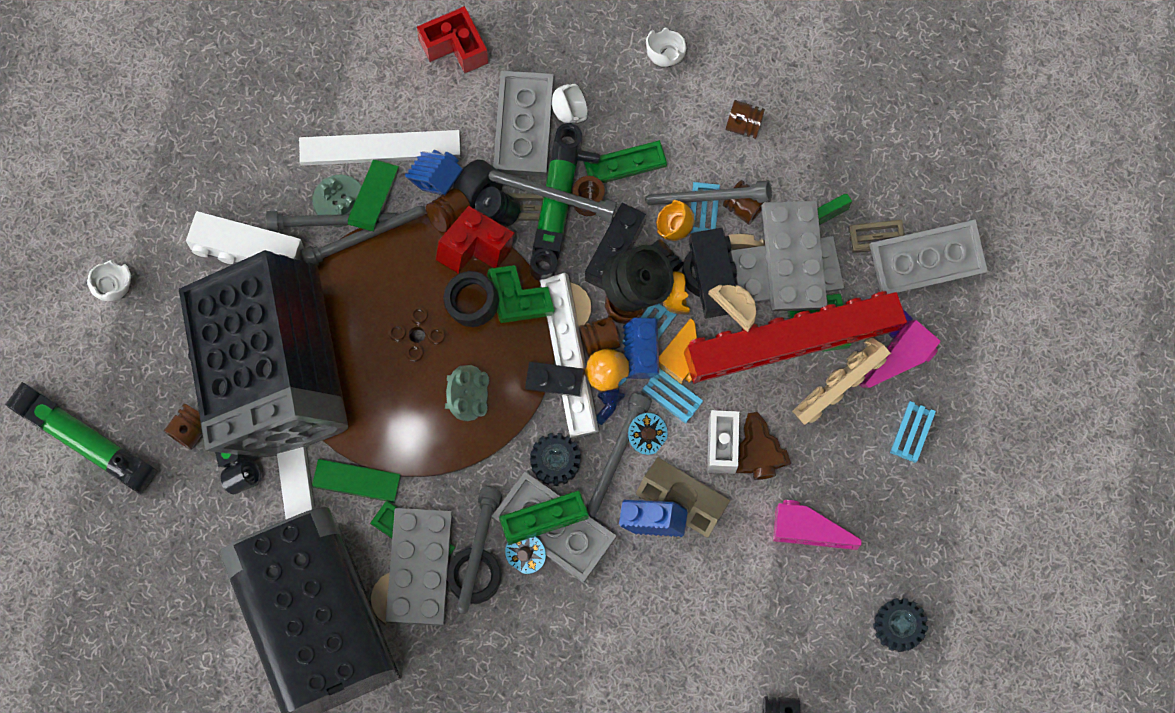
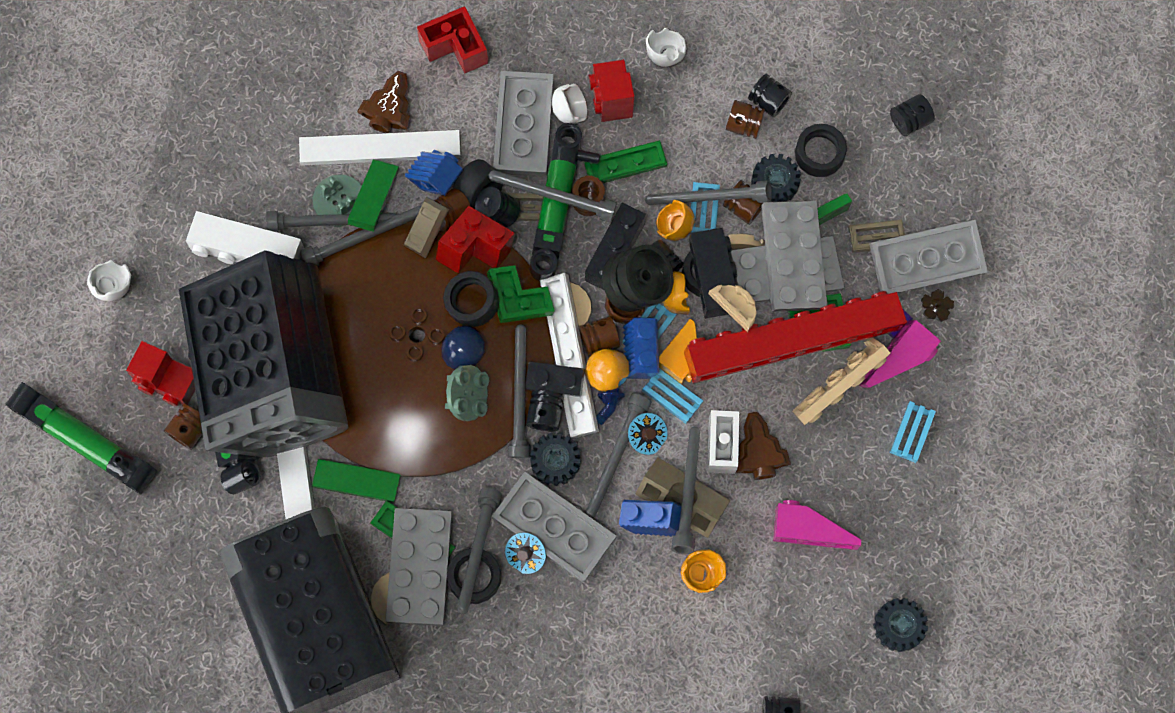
green tile [499,491,589,545] -> none
none -> red brick [126,341,195,407]
none -> reddish brown rock [357,71,411,133]
none -> dark tan tile [403,197,449,258]
none -> dark blue hair [441,326,485,370]
none -> dark grey piece [508,325,530,458]
none -> black piece [526,390,564,432]
none -> red brick [588,59,634,122]
none -> dark grey piece [671,427,700,555]
none -> light orange hair [681,549,726,593]
none -> black piece [748,73,792,118]
none -> black wheel [751,154,801,202]
none -> black tyre [795,124,847,177]
none -> black piece [890,94,935,136]
none -> dark brown plant [921,289,954,322]

